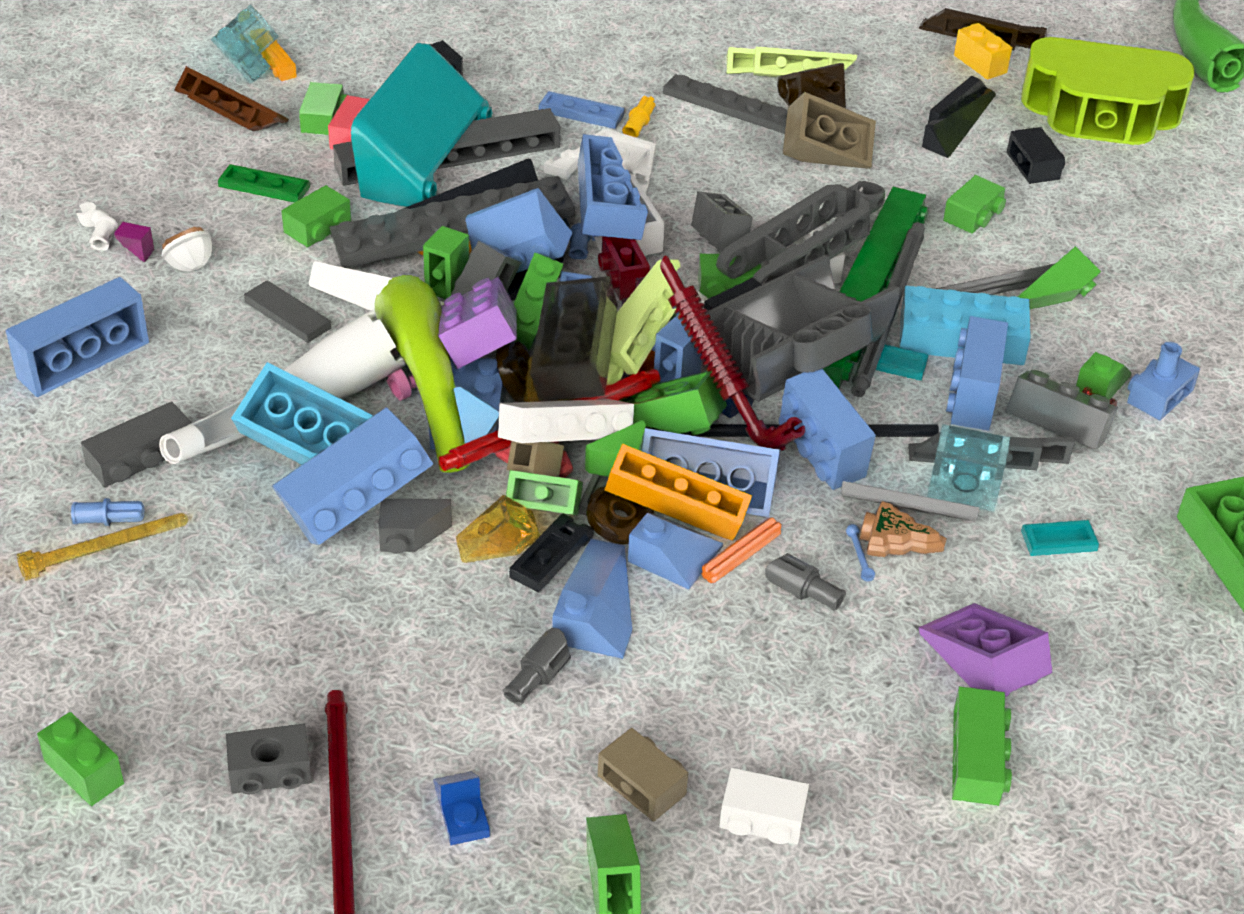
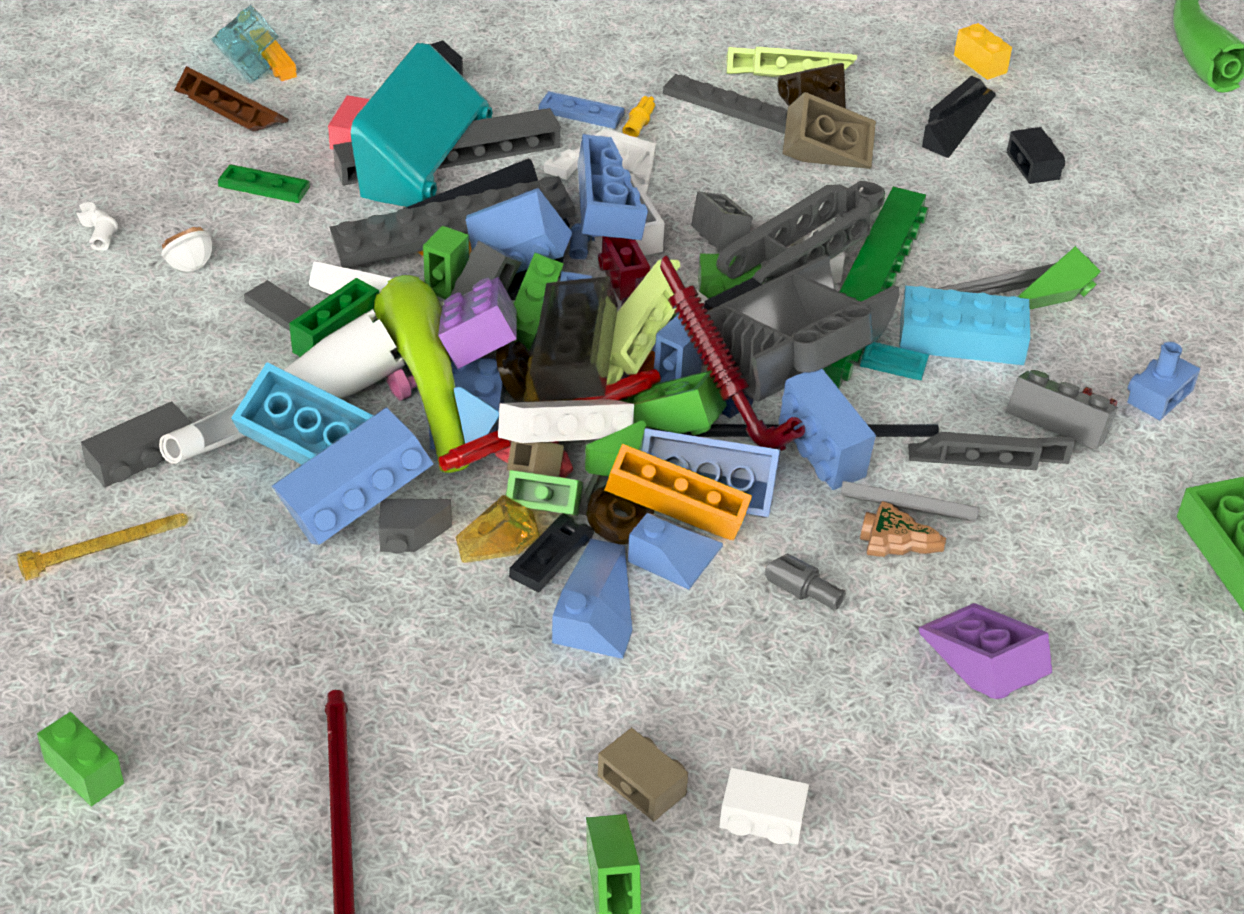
medium blue brick [5,277,149,397] -> none
medium blue axle [71,498,145,526] -> none
magenta slope [114,222,154,262] -> none
dark grey brick [226,723,312,795] -> none
bright green brick [281,185,351,248] -> none
brick [299,82,347,135] -> none
blue slope [433,771,490,845] -> none
dark grey arm [503,628,571,706] -> none
orange axle [701,517,782,583] -> none
medium blue hinge [846,524,875,582] -> none
dark grey piece [851,222,925,397] -> none
dark brown wedge [919,8,1047,51] -> none
clear light blue brick [927,424,1010,512] -> none
bright green brick [943,175,1006,234] -> none
medium blue brick [946,316,1008,431] -> none
bright green brick [952,686,1012,806] -> none
lime brick [1021,37,1194,145] -> none
teal tile [1021,520,1099,556] -> none
bright green slope [1076,352,1132,400] -> none
none -> green brick [289,277,379,357]

